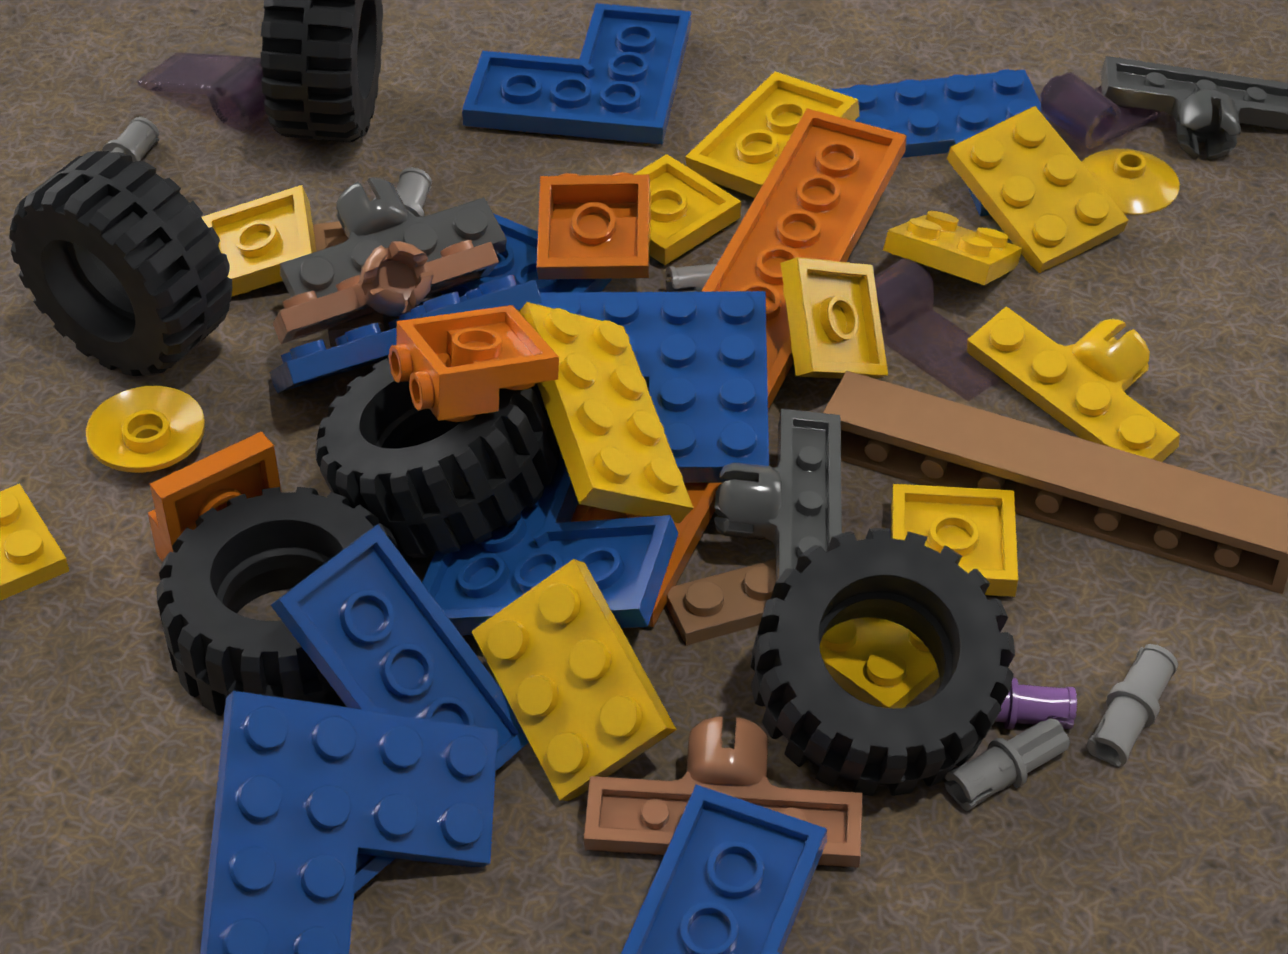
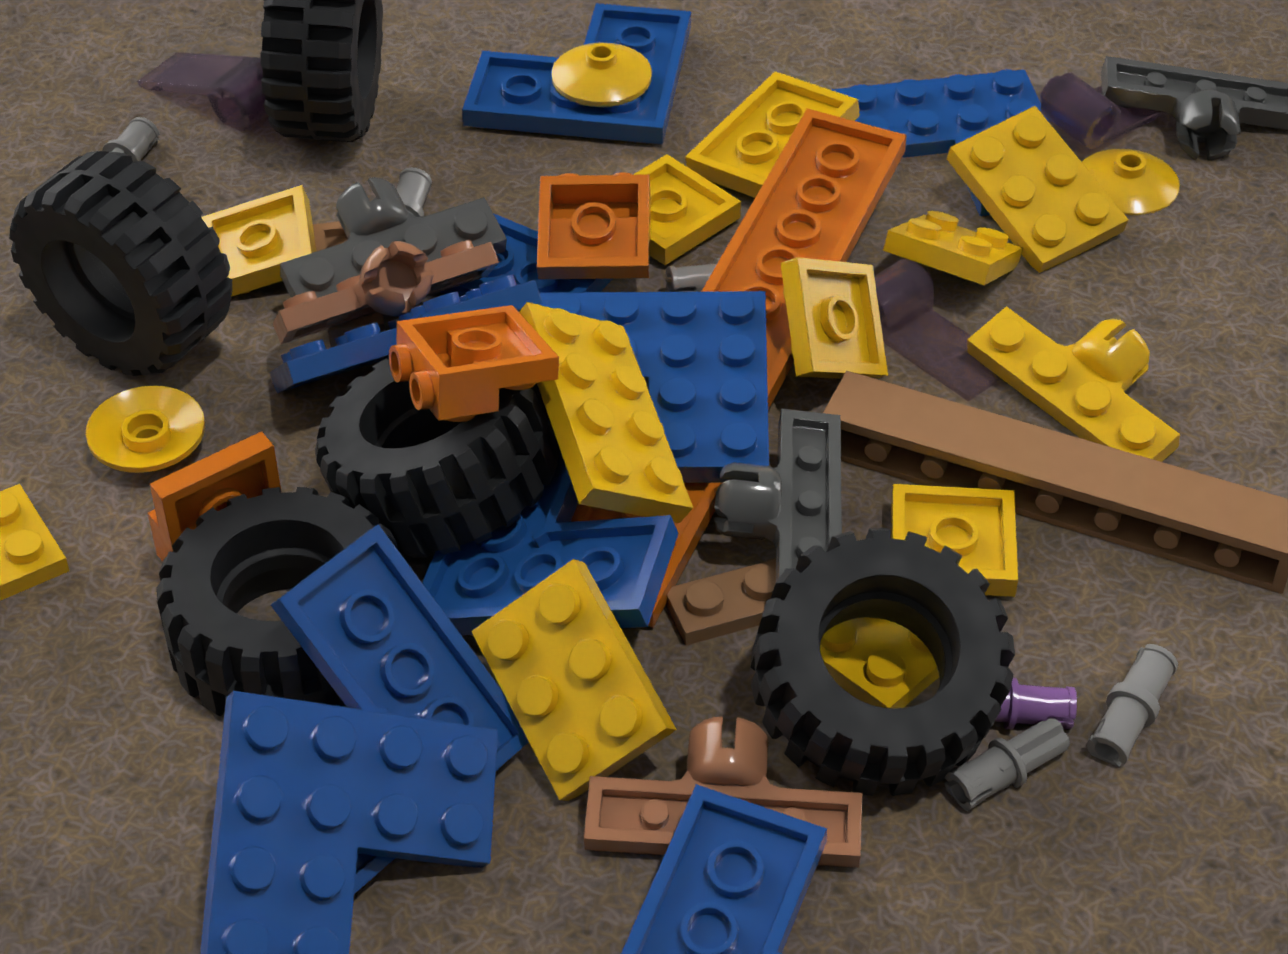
none -> yellow dish [552,43,652,107]

